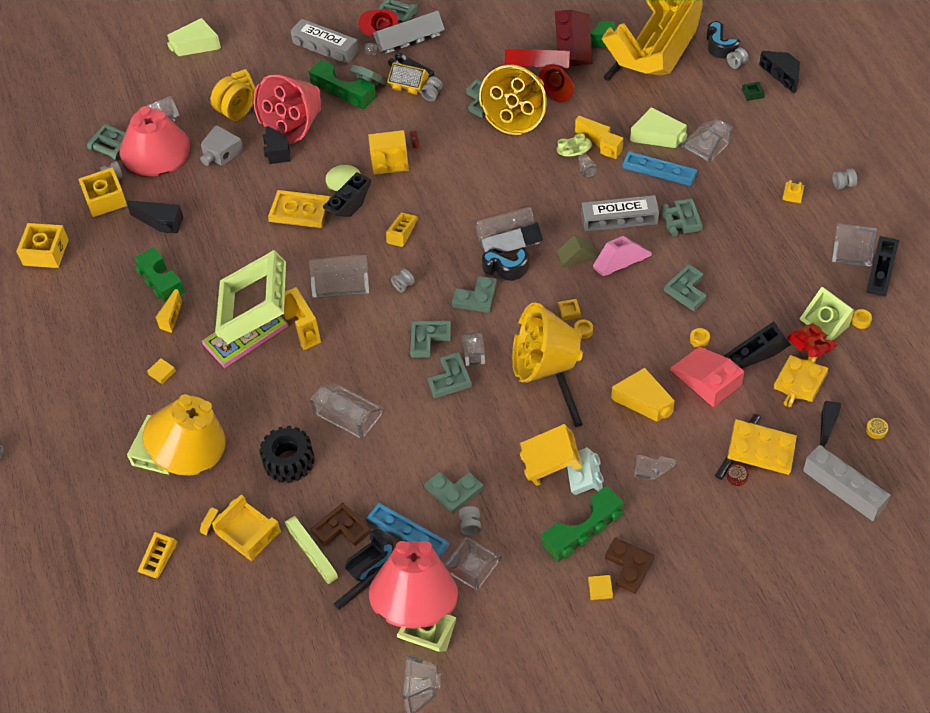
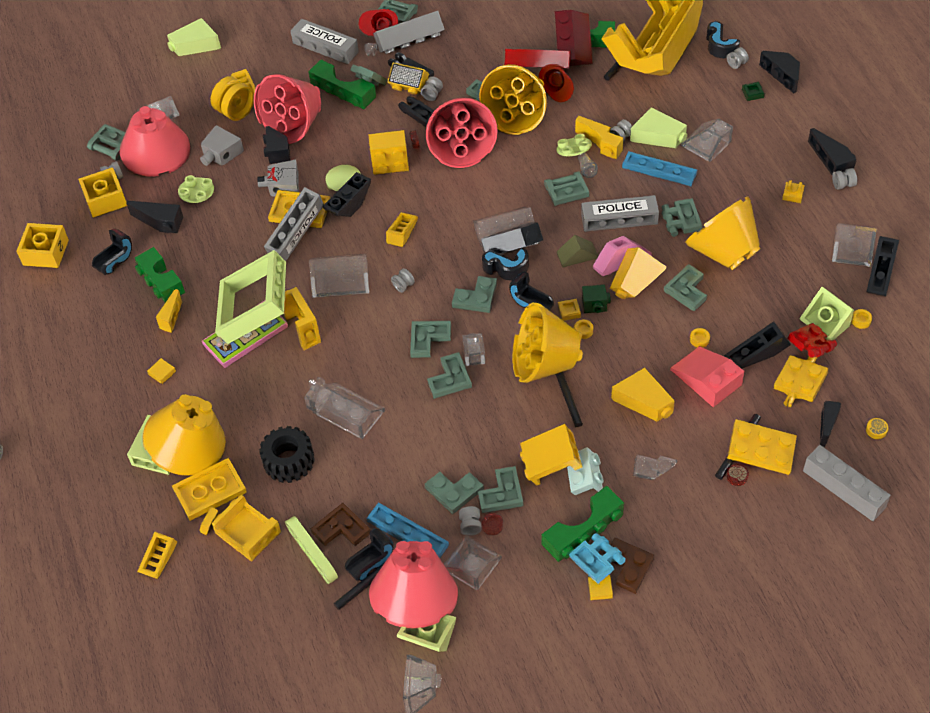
none -> black animal [92,228,132,275]
none -> yellow plate [172,458,247,521]
none -> yellowish green dish [178,175,214,203]
none -> light grey torso [257,160,299,196]
none -> light grey brick [264,187,324,261]
none -> clear slope [304,377,325,411]
none -> black hinge [398,96,434,127]
none -> coral cone [426,98,497,168]
none -> sand green plate [478,466,524,513]
none -> clear red tile [482,513,503,535]
none -> black animal [509,272,554,311]
none -> sand green plate [544,171,589,206]
none -> medium azure plate [569,533,625,584]
none -> dark green brick [582,284,611,313]
none -> yellow slope [609,247,666,299]
none -> light grey wheel [610,119,632,141]
none -> yellow cone [685,196,760,270]
none -> black slope [808,128,856,175]

